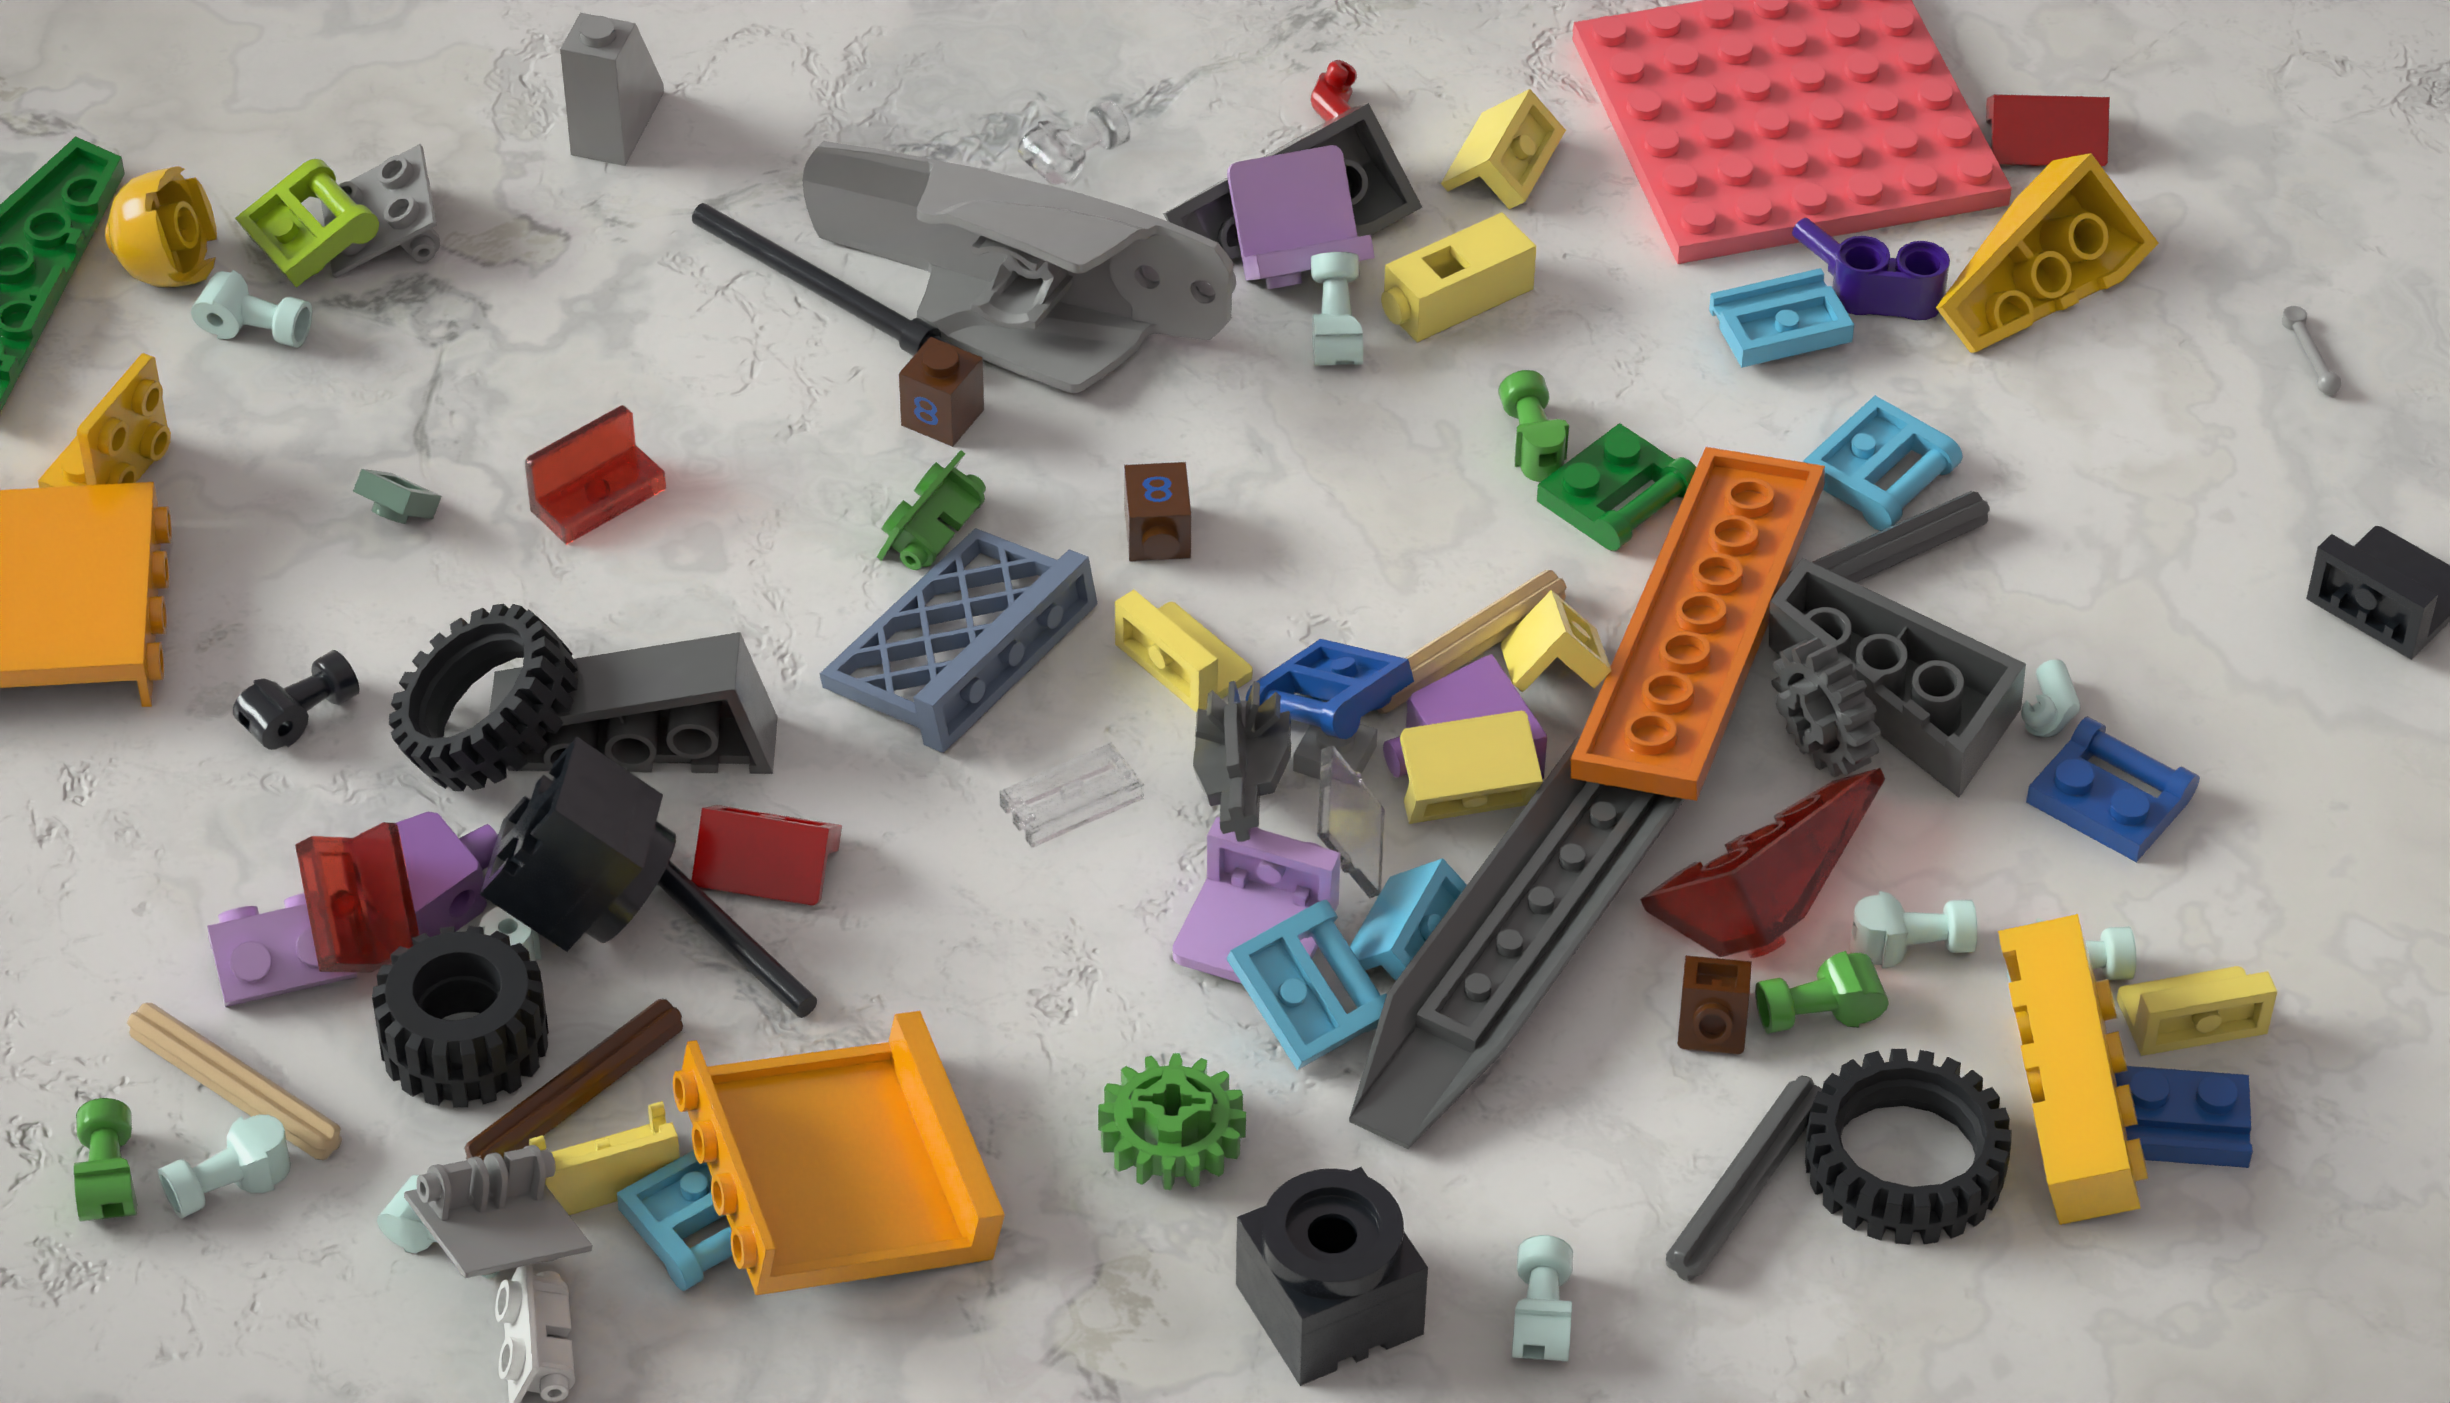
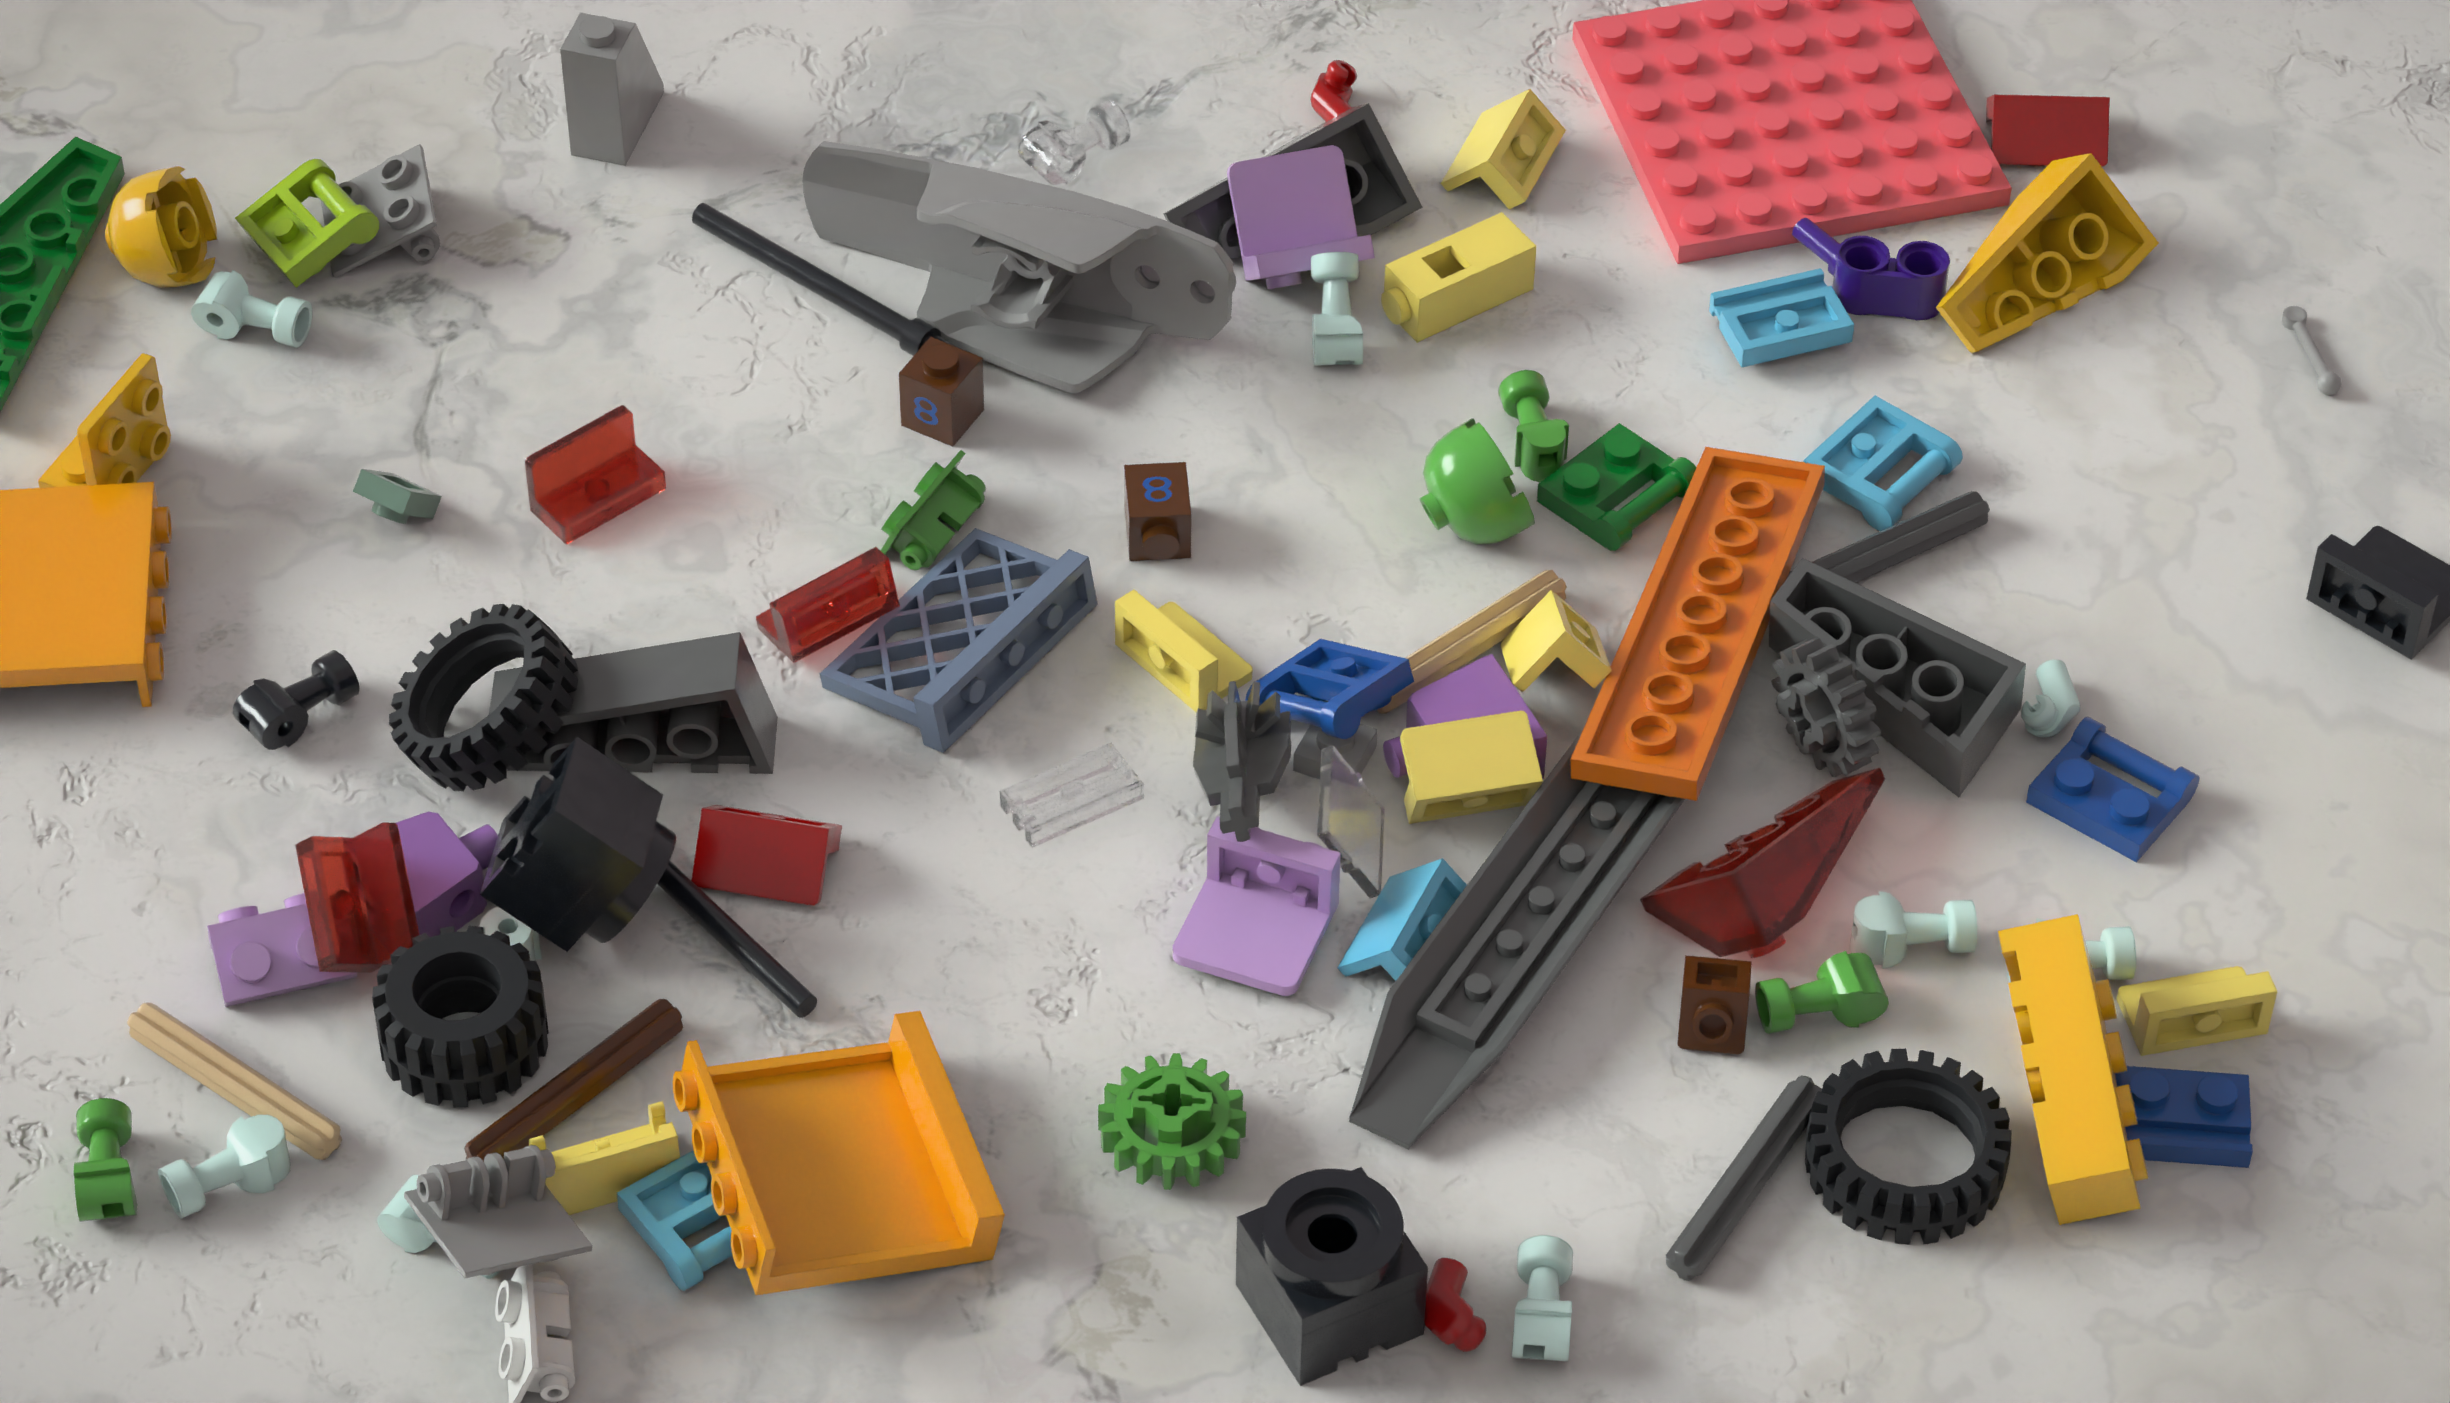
medium azure plate [1226,900,1387,1070] -> none
none -> clear red panel [756,547,900,663]
none -> bright green cylinder [1419,418,1535,544]
none -> red arm [1425,1258,1487,1352]

